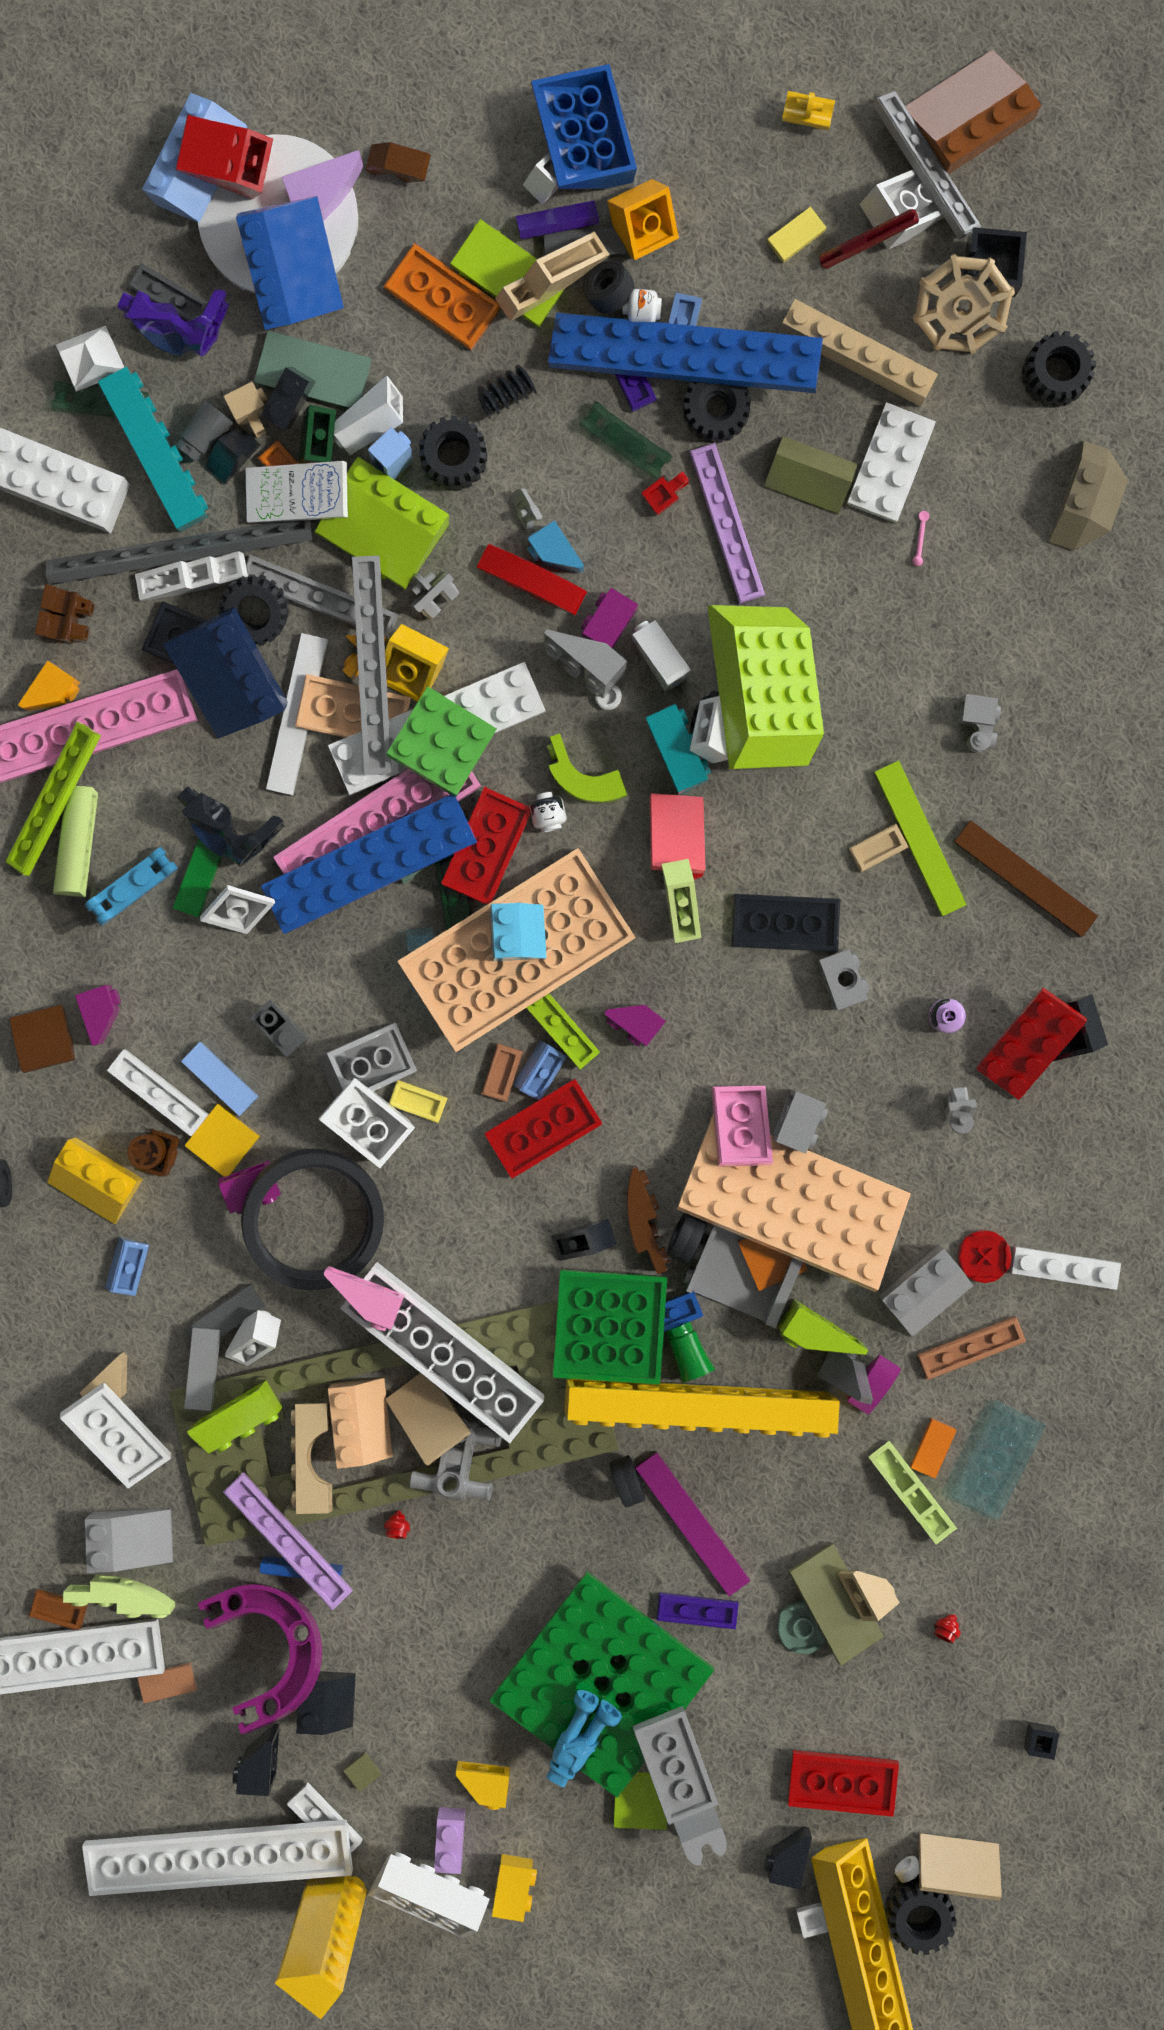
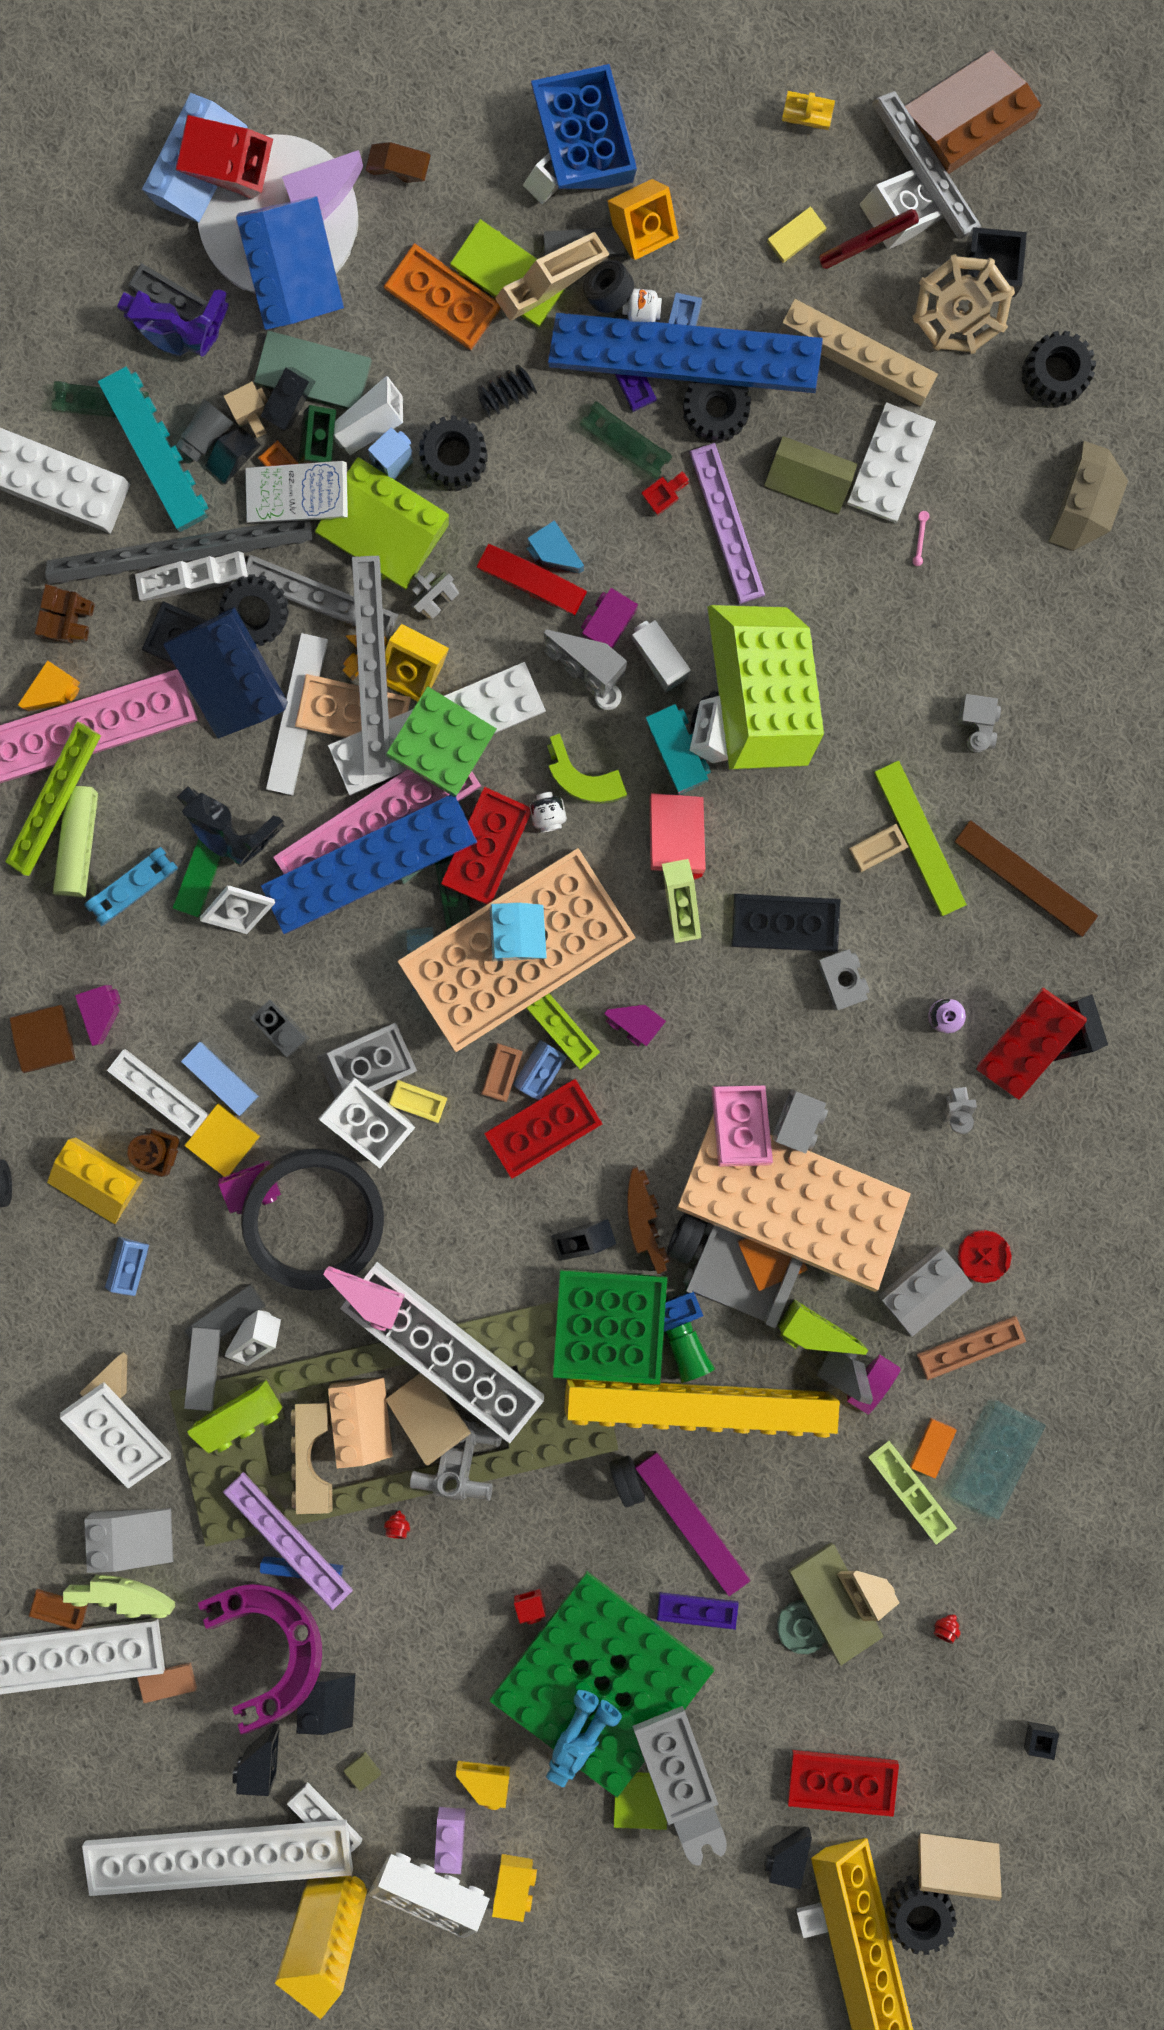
white slope [56,326,124,391] -> none
light grey piece [511,488,543,529] -> none
dark purple tile [516,200,599,239] -> none
white tile [895,1856,919,1883] -> none
white plate [1010,1246,1121,1290] -> none
none -> red plate [514,1589,546,1624]

